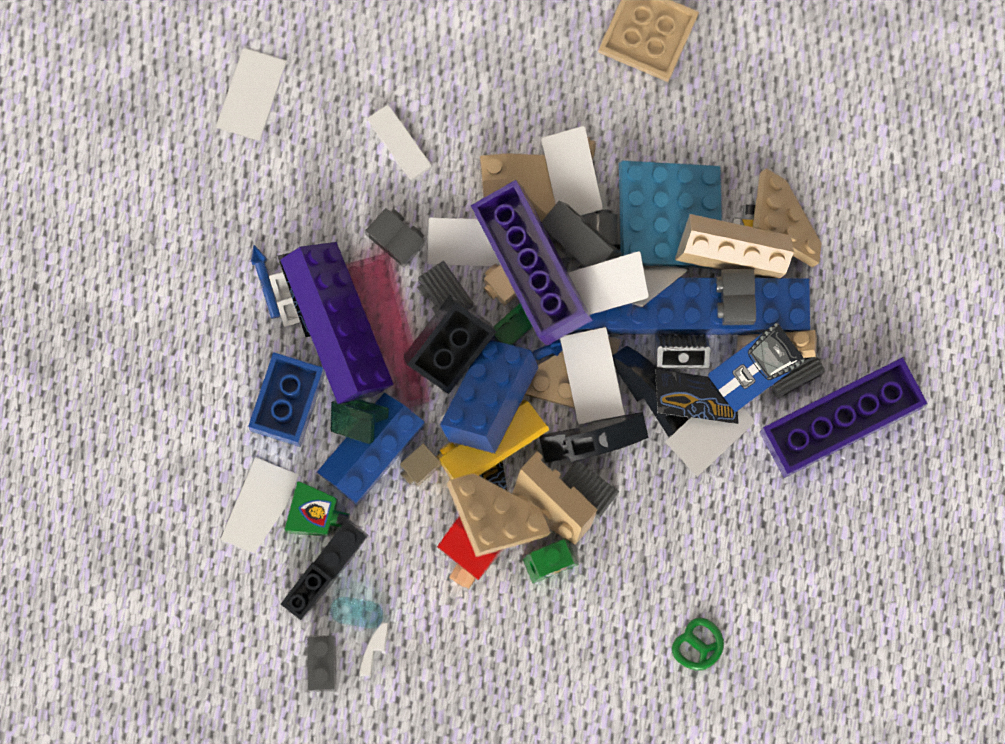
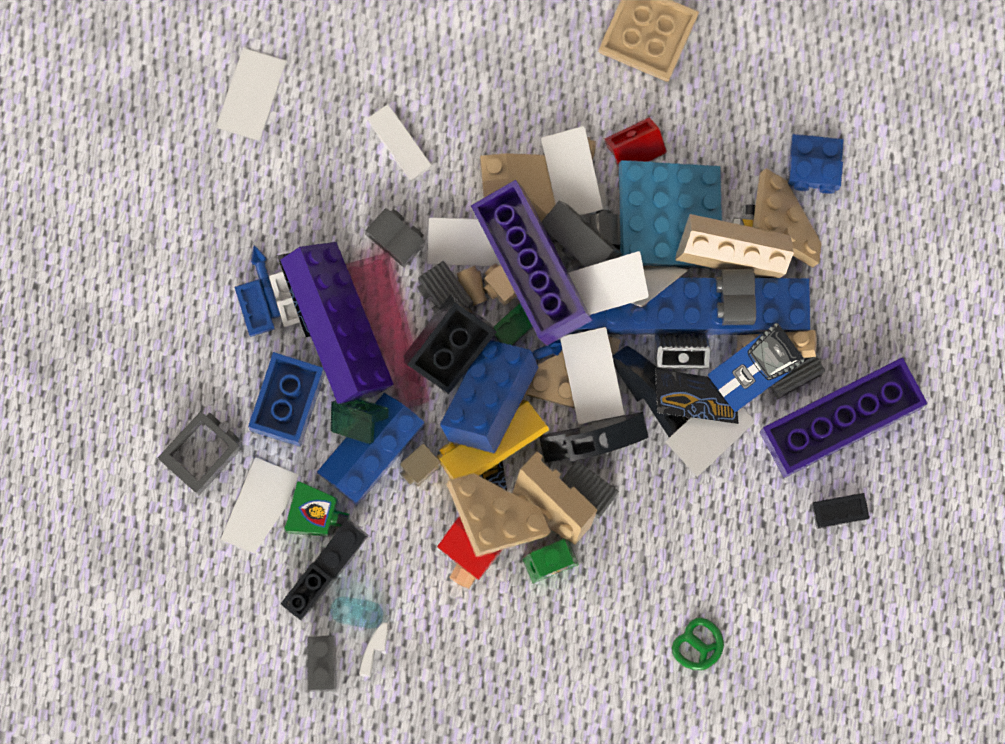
none -> dark grey window [158,411,242,496]
none -> blue plate [234,279,275,337]
none -> tan cone [456,266,487,306]
none -> red panel [604,117,667,169]
none -> blue plate [788,134,844,194]
none -> black plate [811,493,870,529]

